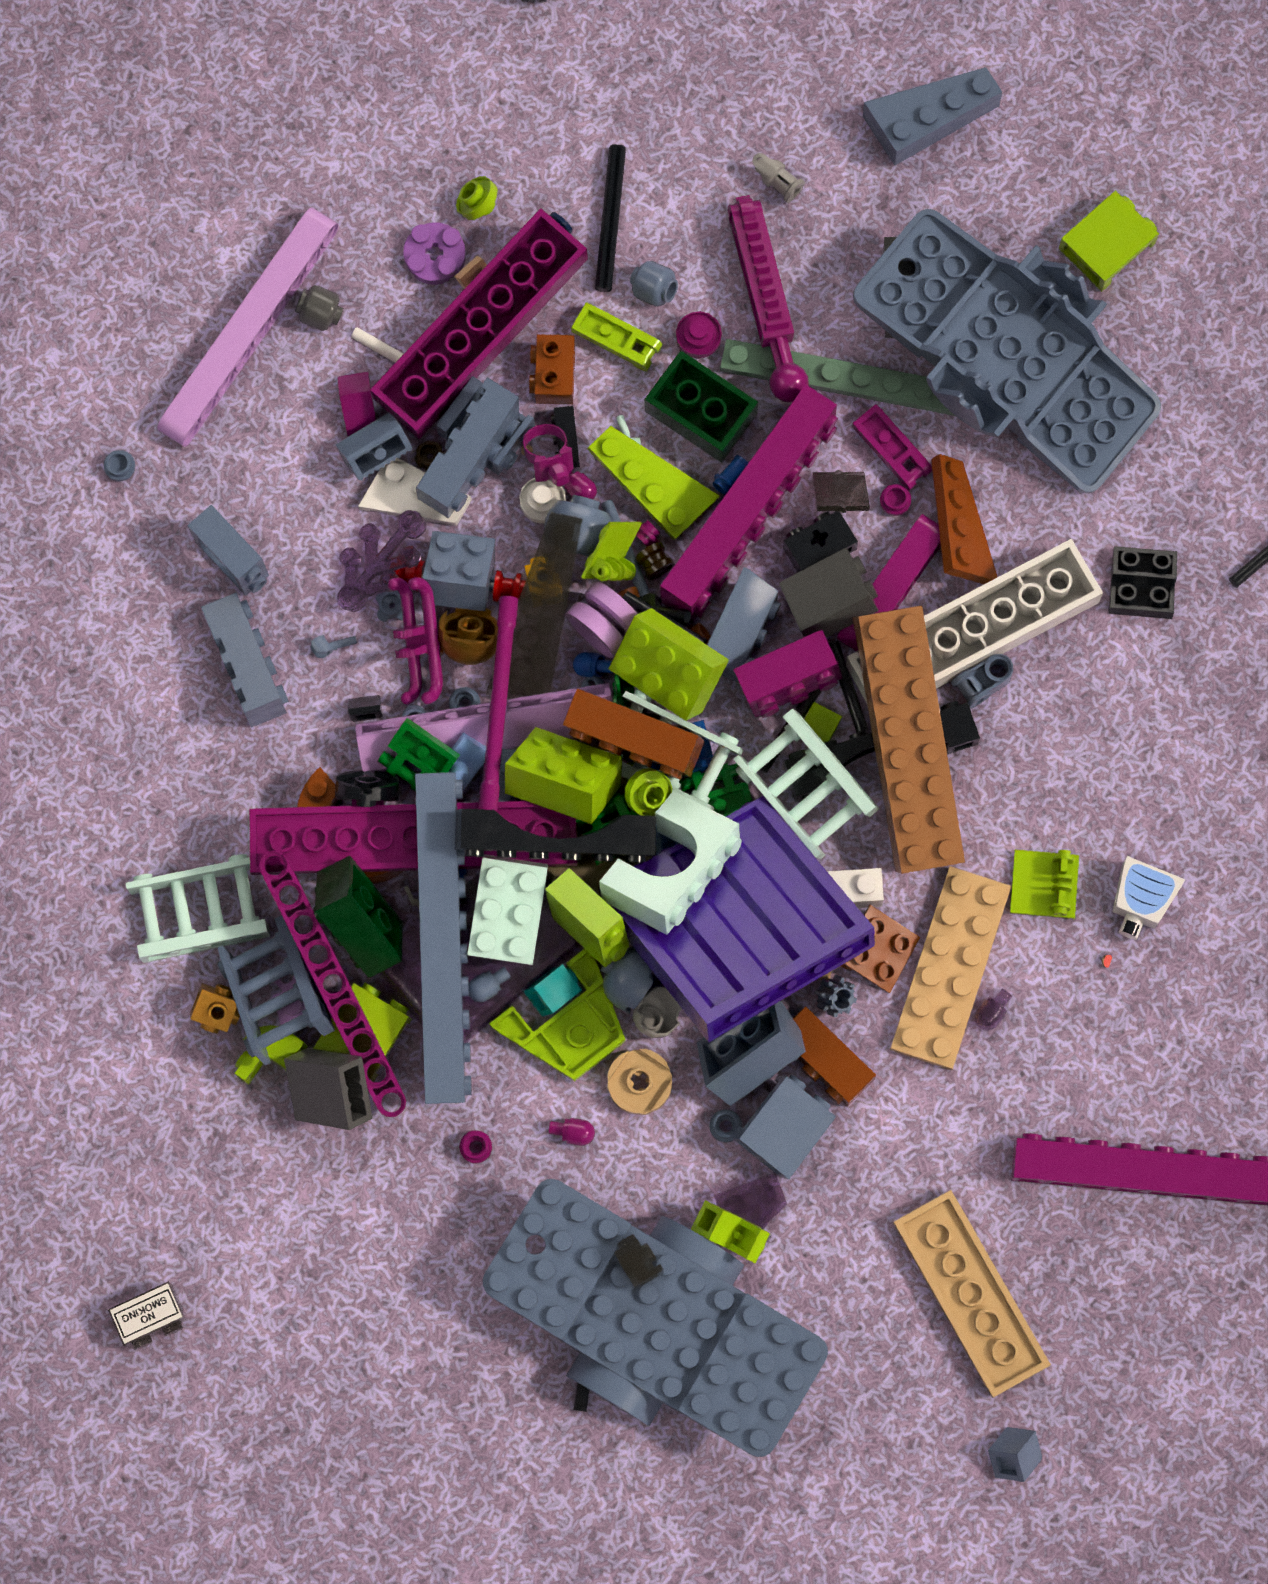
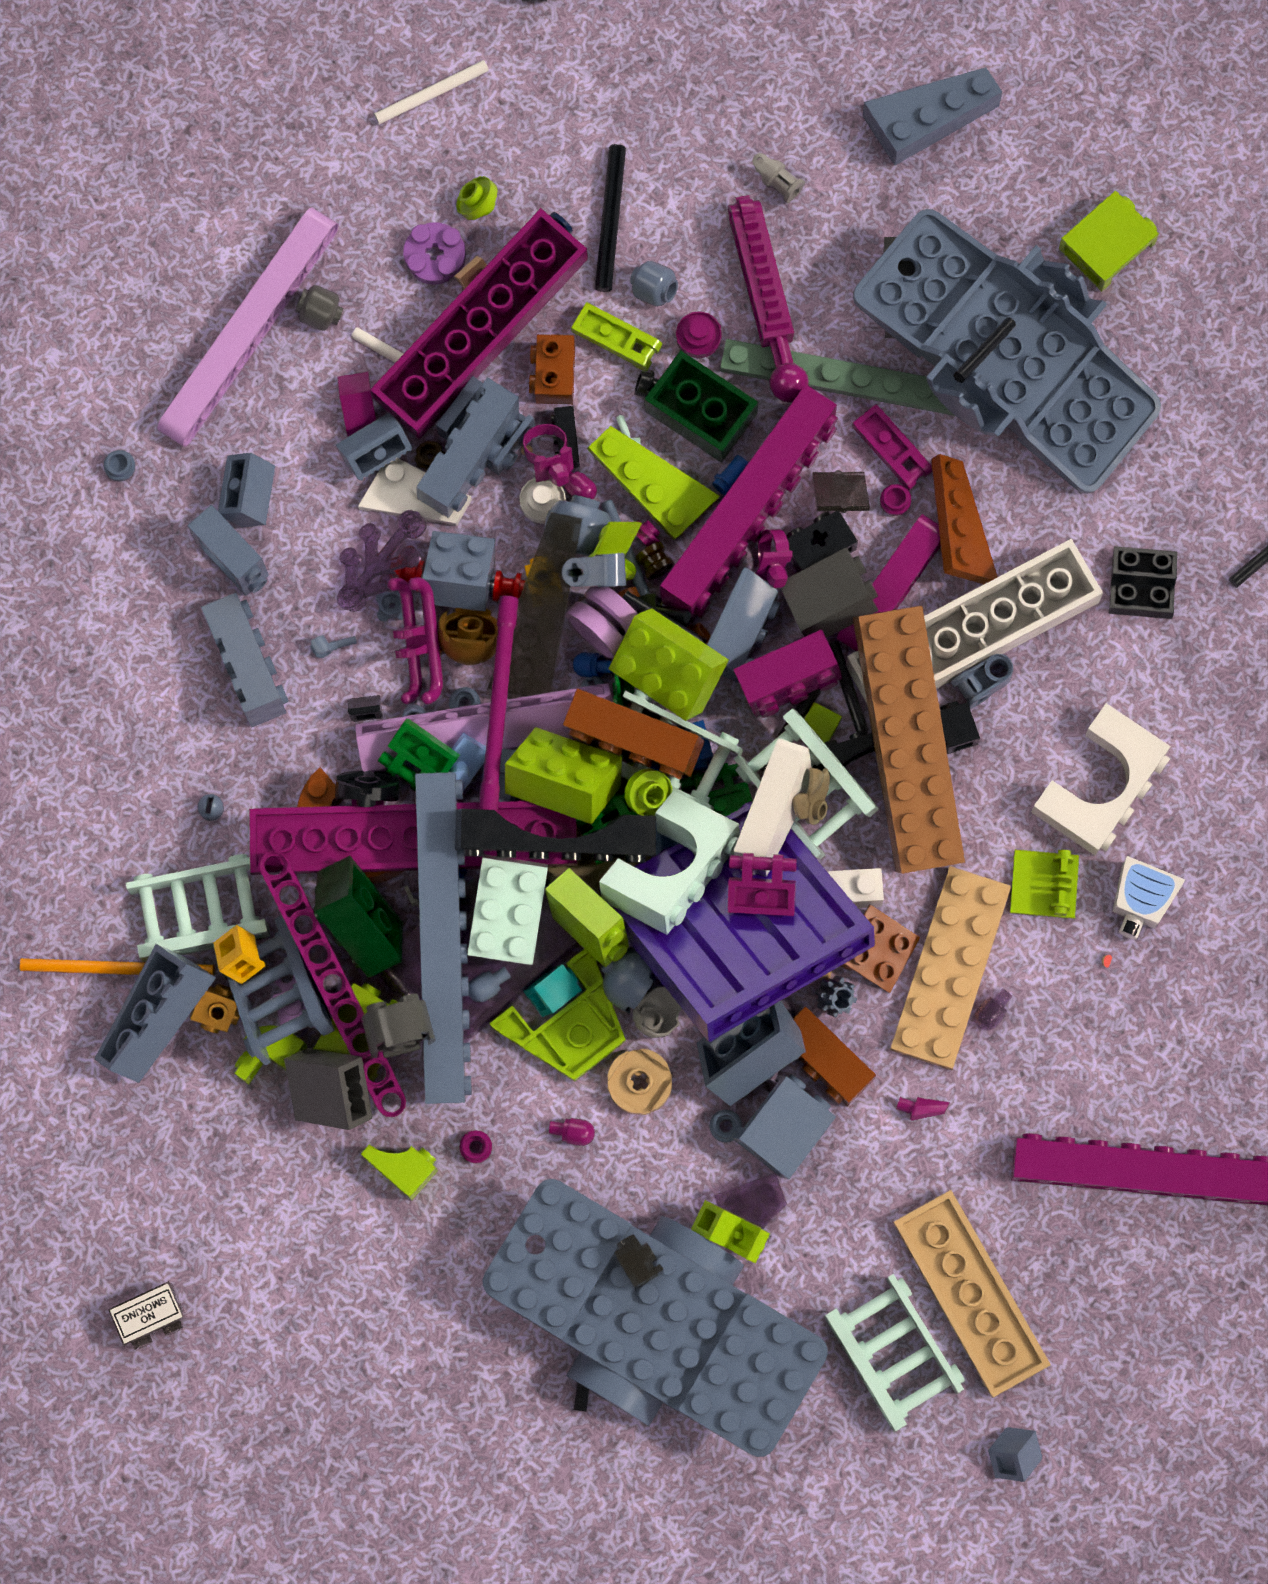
none -> light orange bar [20,958,215,976]
none -> sand blue wedge [94,944,216,1083]
none -> sand blue hinge [197,794,224,821]
none -> yellow brick [213,925,265,984]
none -> sand blue brick [218,453,276,528]
none -> dark grey brick [361,994,436,1058]
none -> lime arch [361,1144,438,1200]
none -> white bar [374,60,489,125]
none -> sand blue piece [562,553,626,587]
none -> black plate [634,370,659,400]
none -> magenta plate [728,853,797,916]
none -> white slope [734,738,812,877]
none -> magenta piece [755,529,793,588]
none -> dark tan plate [793,768,830,825]
none -> light aqua fence [824,1274,965,1432]
none -> magenta bar [896,1097,950,1121]
none -> black bar [953,317,1016,383]
none -> white arch [1031,703,1171,856]

